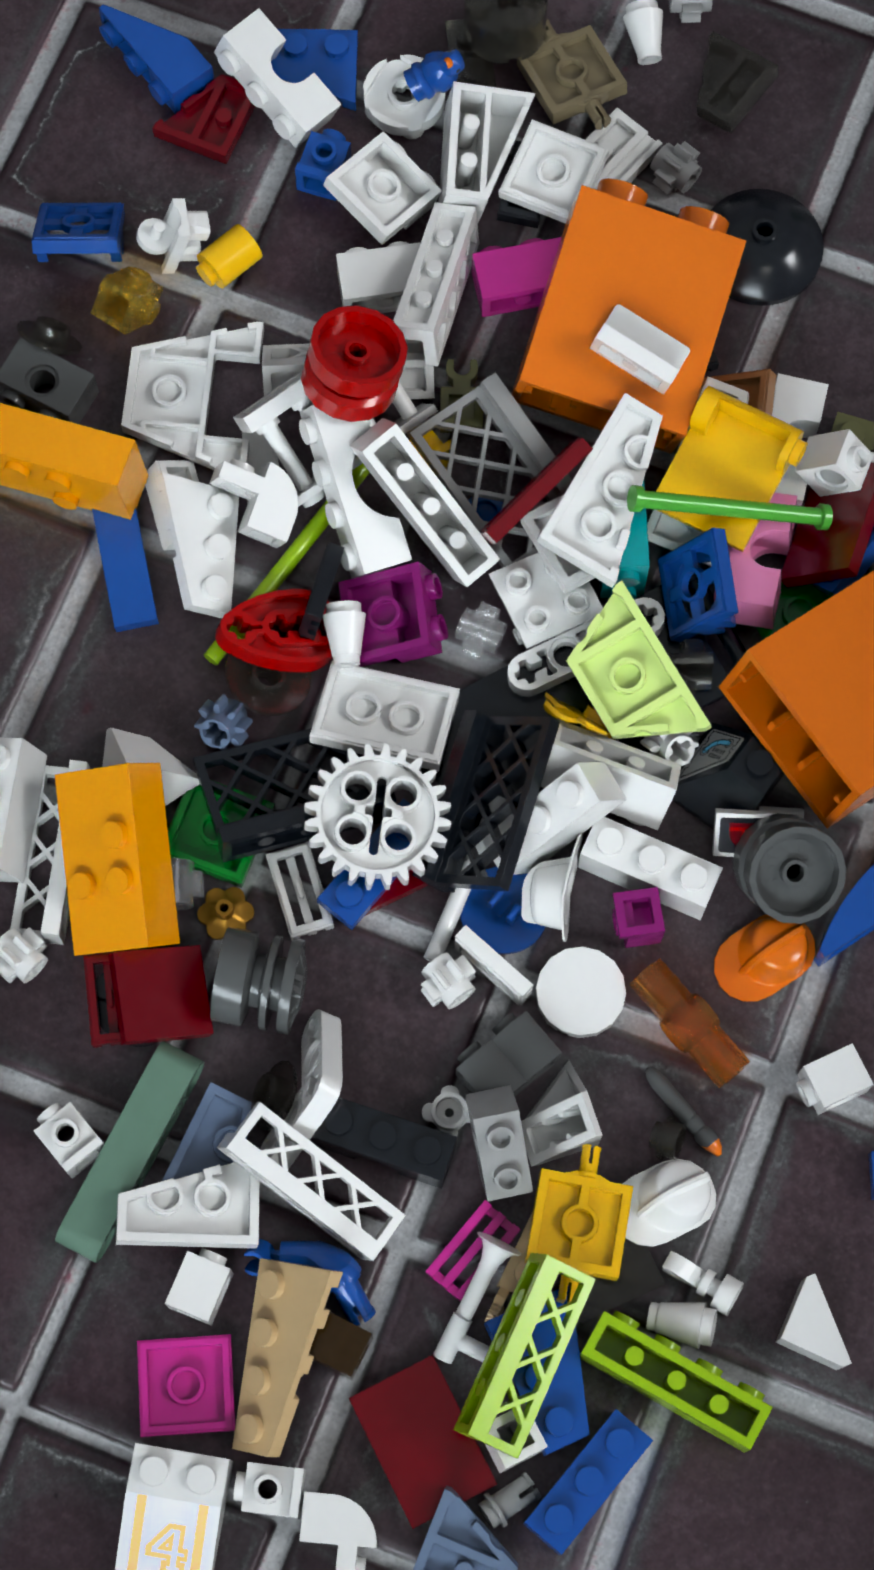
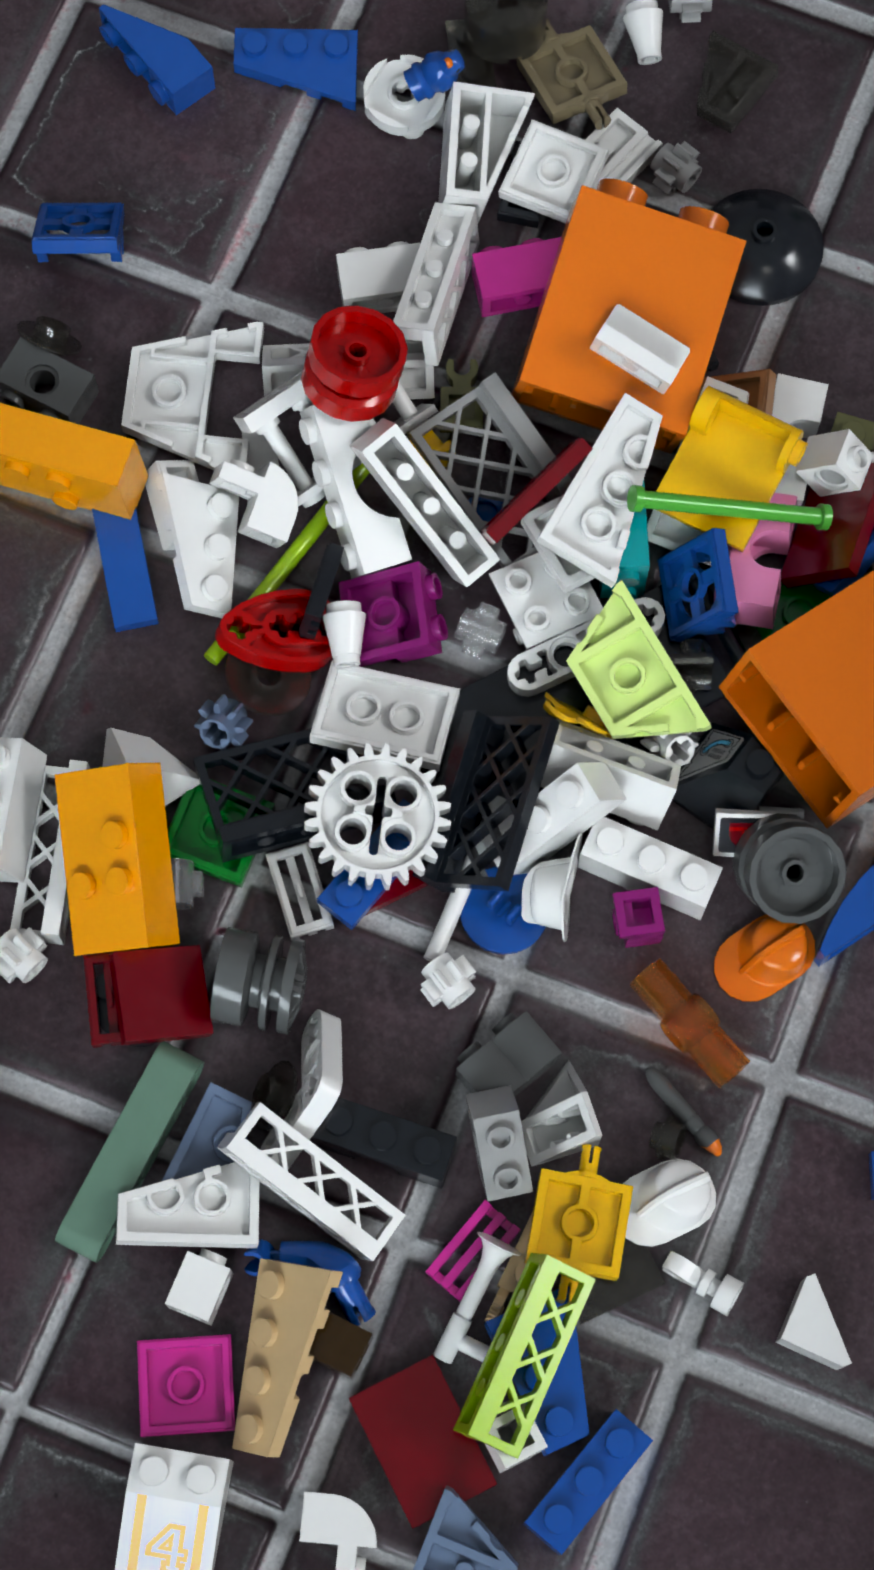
white brick [34,1102,104,1179] -> none
clear yellow brick [91,266,164,335] -> none
white hips [136,198,210,274] -> none
dark red wing [152,74,255,164] -> none
yellow brick [196,224,263,289] -> none
pearl gold plant [197,887,255,940] -> none
white arch [214,8,342,148] -> none
white brick [233,1462,306,1519] -> none
blue brick [295,129,351,201] -> none
white plate [323,131,442,245] -> none
white plate [422,1085,470,1137] -> none
white tile [454,925,533,1005] -> none
light grey pin [477,1472,542,1529] -> none
white tile [535,946,626,1038] -> none
lime brick [580,1310,773,1453] -> none
white cone [646,1302,717,1349] -> none
white brick [796,1043,874,1115] -> none

